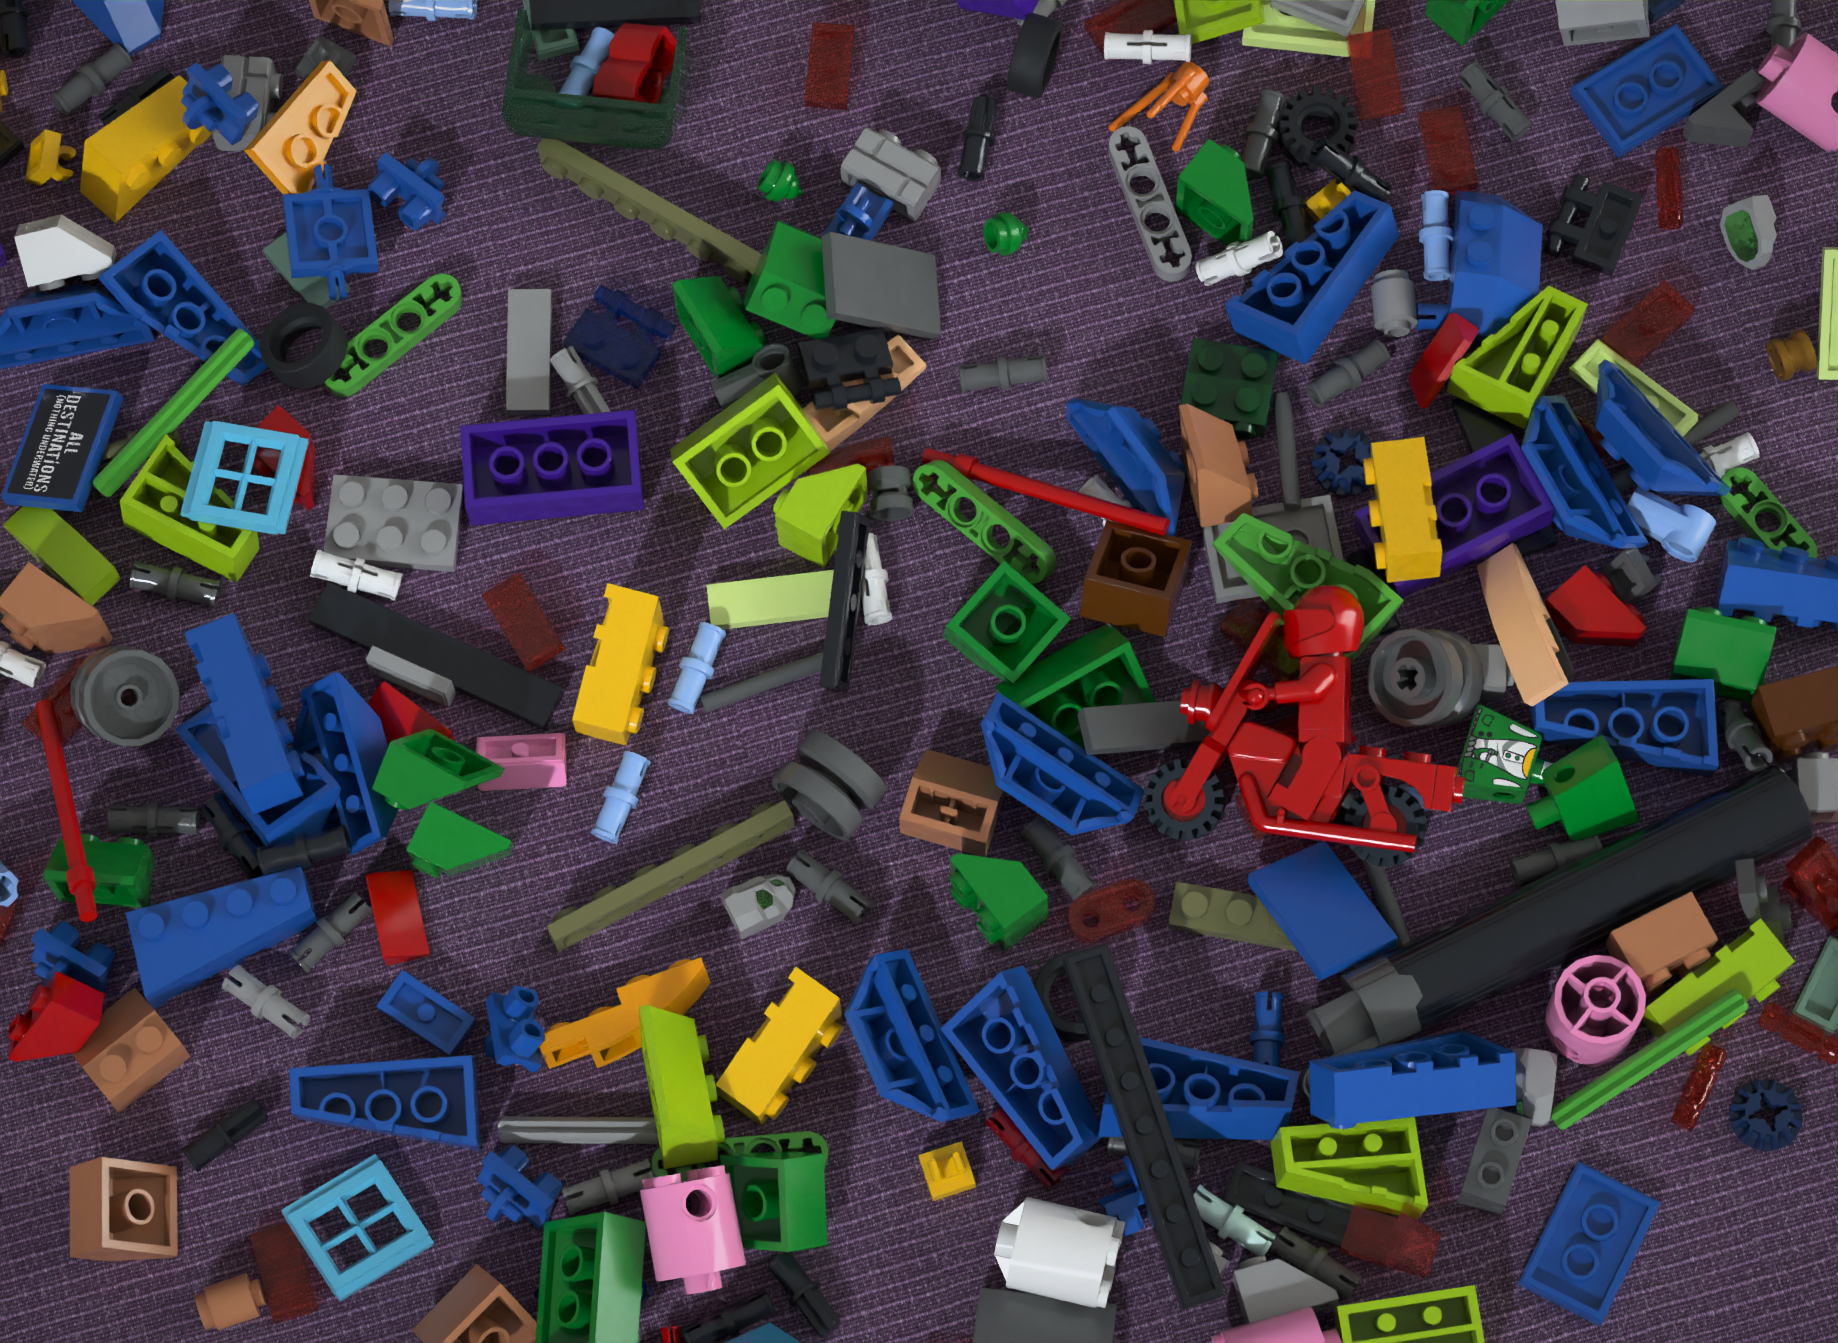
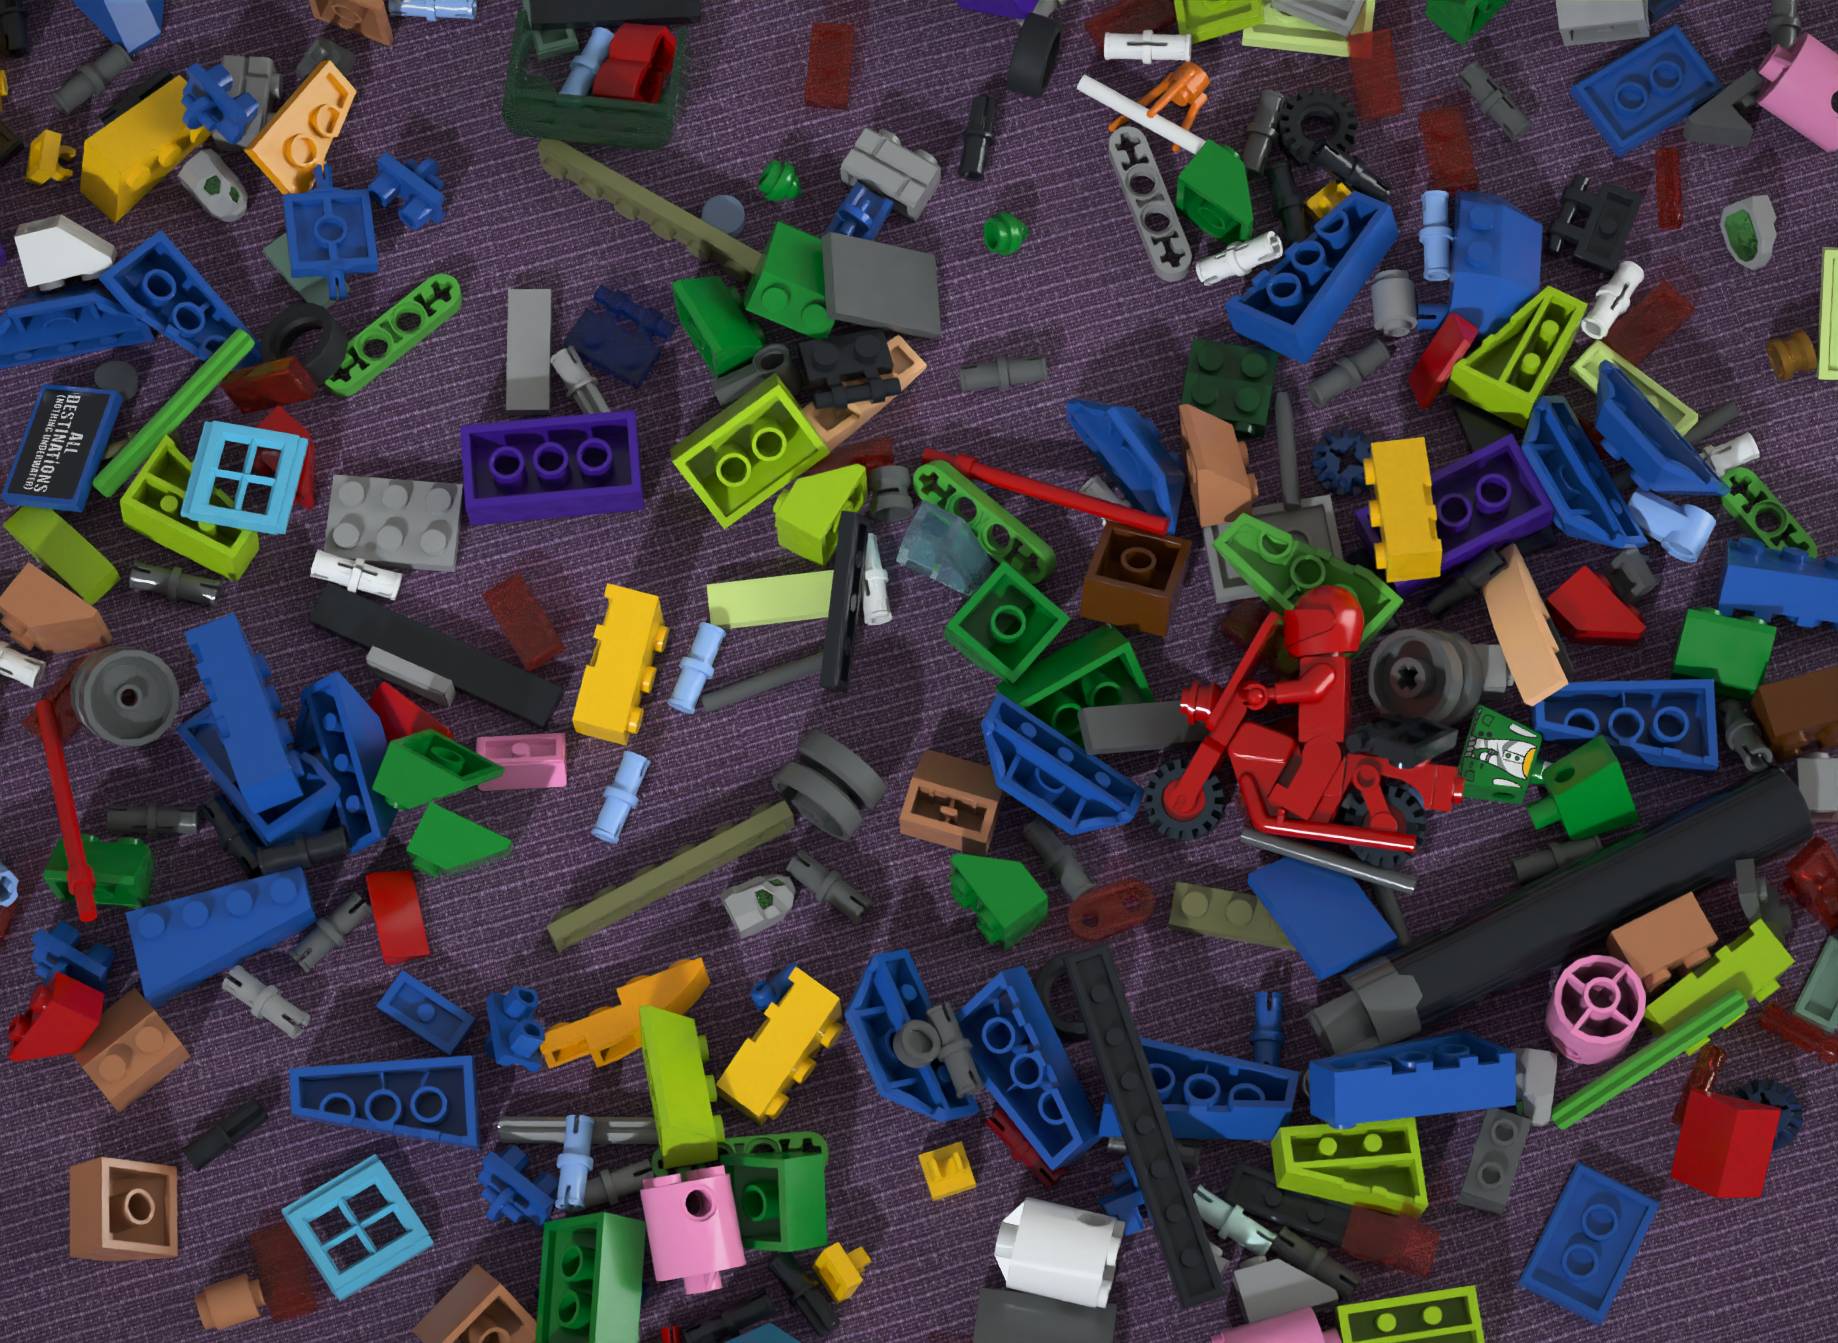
none -> dark grey tile [94,361,138,402]
none -> light grey rock [178,149,248,222]
none -> clear red plate [220,356,318,415]
none -> light blue pin [555,1115,595,1211]
none -> sand blue tile [702,195,745,238]
none -> blue arm [750,962,801,1012]
none -> yellow tile [812,1242,872,1305]
none -> dark grey tile [893,1020,941,1068]
none -> clear light blue slope [896,500,993,597]
none -> dark grey pin [924,1002,985,1098]
none -> white bar [1077,74,1206,155]
none -> dark grey bar [1240,825,1418,895]
none -> black plate [1346,714,1458,769]
none -> black pin [1423,544,1509,622]
none -> white pin [1581,261,1644,339]
none -> red slope [1670,1087,1781,1198]

